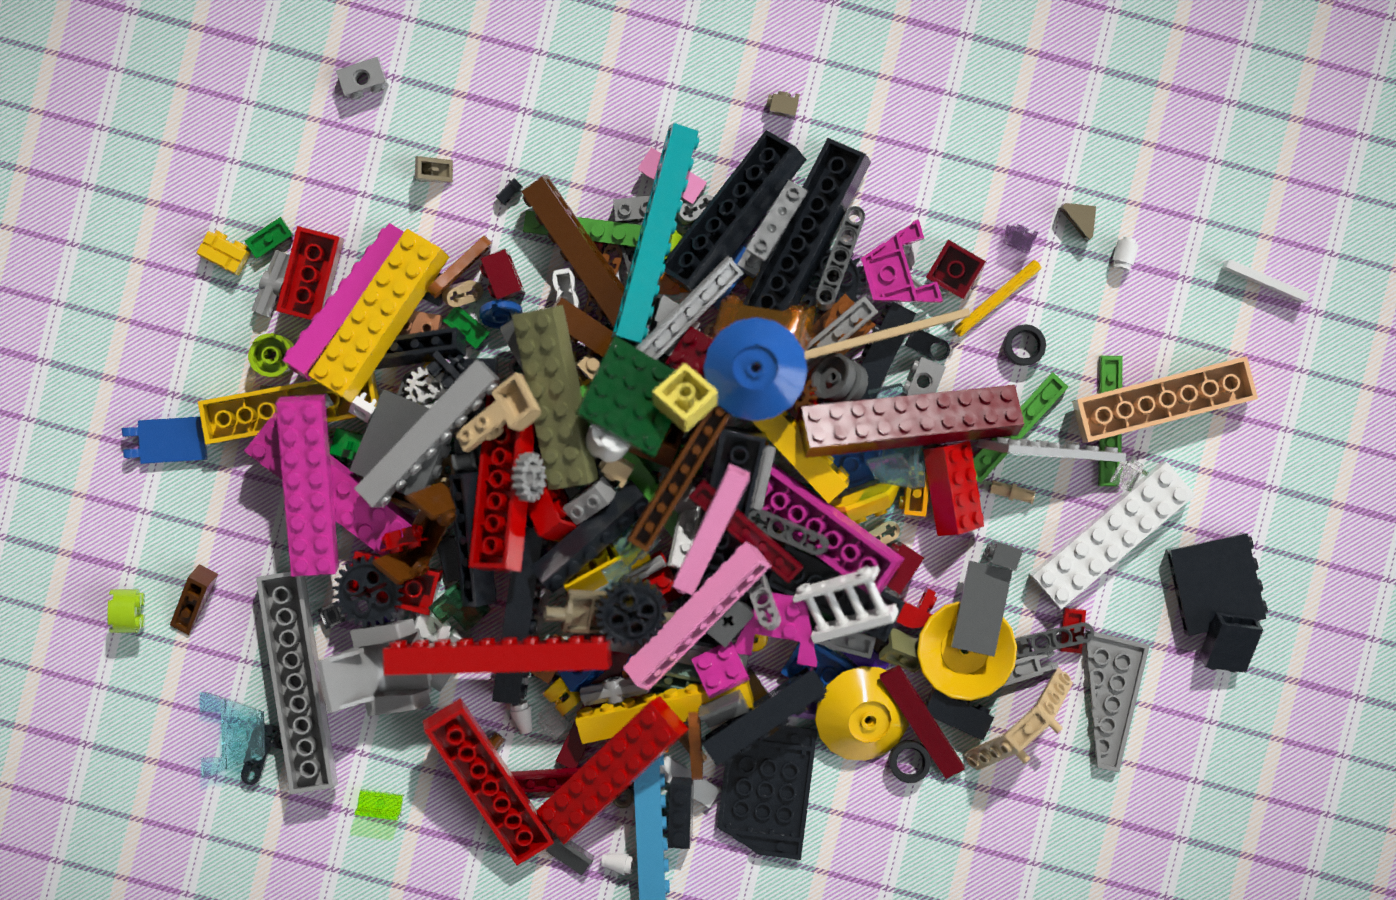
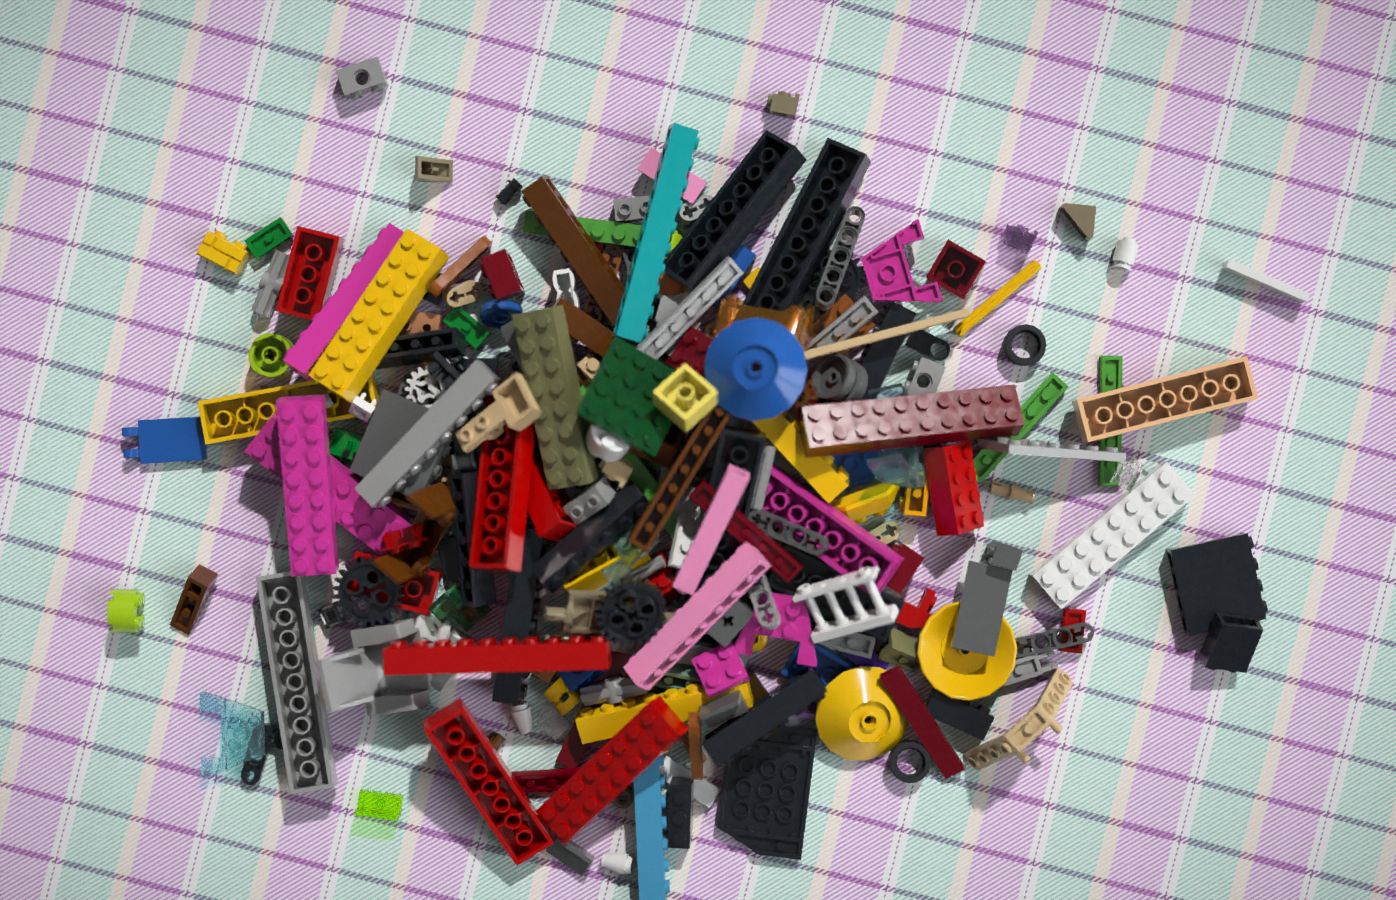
light grey gear [512,453,547,502] -> none
fence [737,180,808,279] -> none
light grey wing [1085,629,1150,772] -> none

